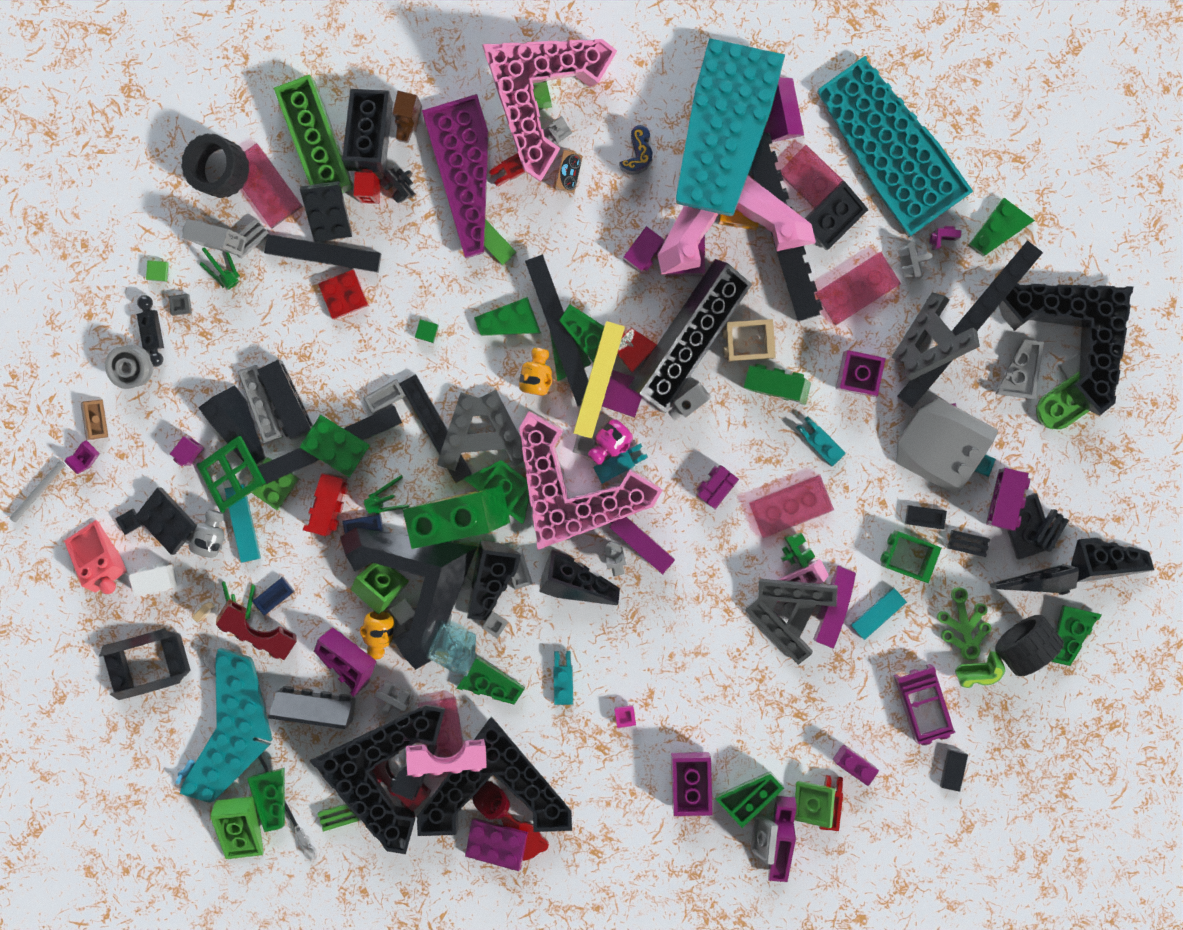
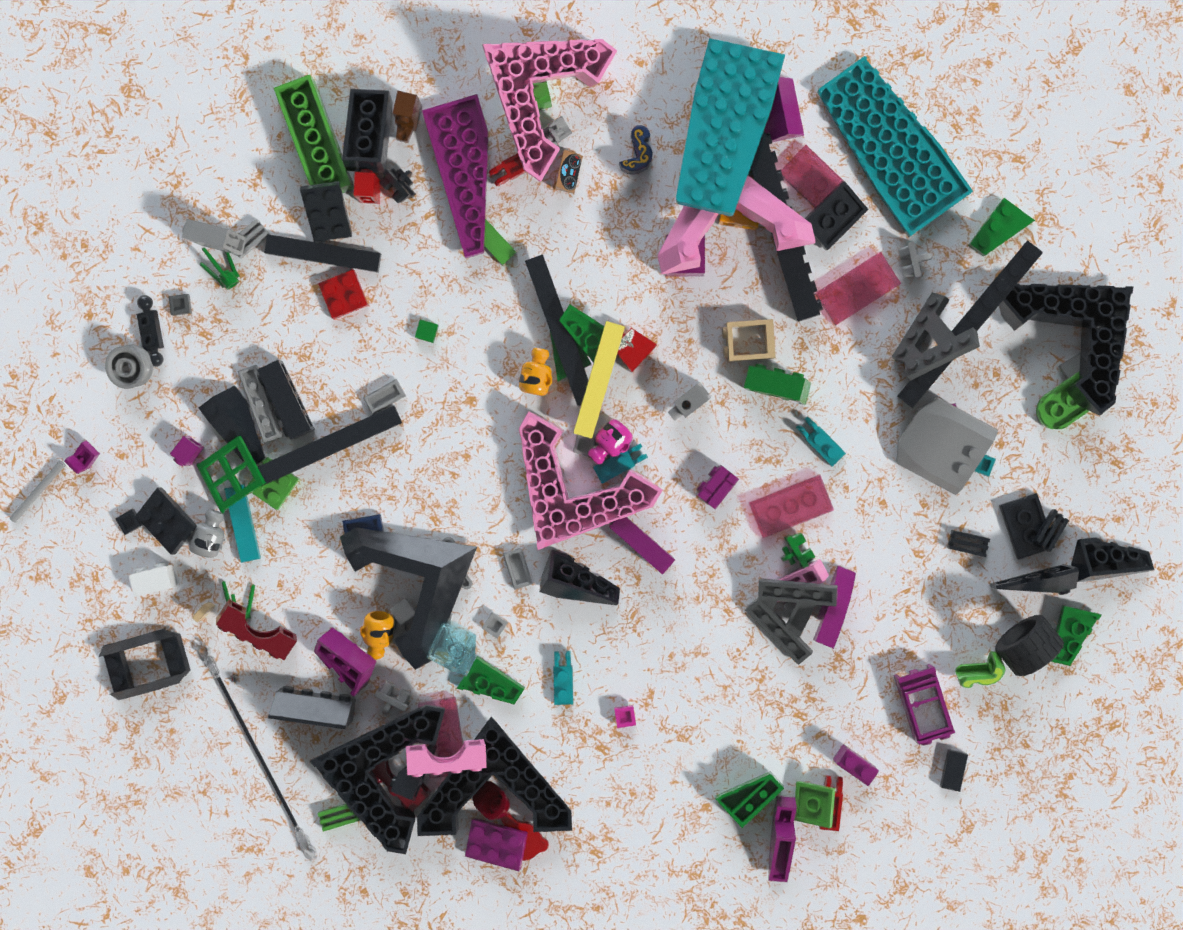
coral slope [64,520,127,594] -> none
medium nougat slope [81,399,108,440] -> none
bright green tile [146,260,169,282] -> none
medium azure piece [176,760,195,784] -> none
teal wing [180,648,273,803] -> none
black tyre [181,133,250,198] -> none
bright green slope [210,796,264,859] -> none
clear pink tile [243,143,303,229] -> none
green wing [247,767,285,833] -> none
dark blue tile [252,577,295,616] -> none
green plate [300,414,371,478] -> none
red wedge [303,473,349,536] -> none
bright green slope [351,563,409,615] -> none
green plant [364,475,410,514] -> none
black tile [399,374,473,483] -> none
green brick [402,485,511,549] -> none
dark grey plate [437,390,524,471] -> none
green wing [464,460,529,524] -> none
black wedge [467,540,521,621] -> none
green wing [474,297,541,336] -> none
magenta tile [602,369,642,418] -> none
light grey hips [604,542,626,576] -> none
magenta brick [623,226,665,273] -> none
black brick [628,259,752,413] -> none
magenta brick [671,752,713,816] -> none
light grey tile [751,814,778,864] -> none
magenta brick [836,350,886,397] -> none
teal tile [851,587,907,640] -> none
green window [880,530,942,584] -> none
black tile [905,505,947,530] -> none
magenta bracket [930,226,962,250] -> none
bright green plant [937,587,991,661] -> none
magenta brick [986,468,1031,531] -> none
light grey wing [995,339,1044,400] -> none

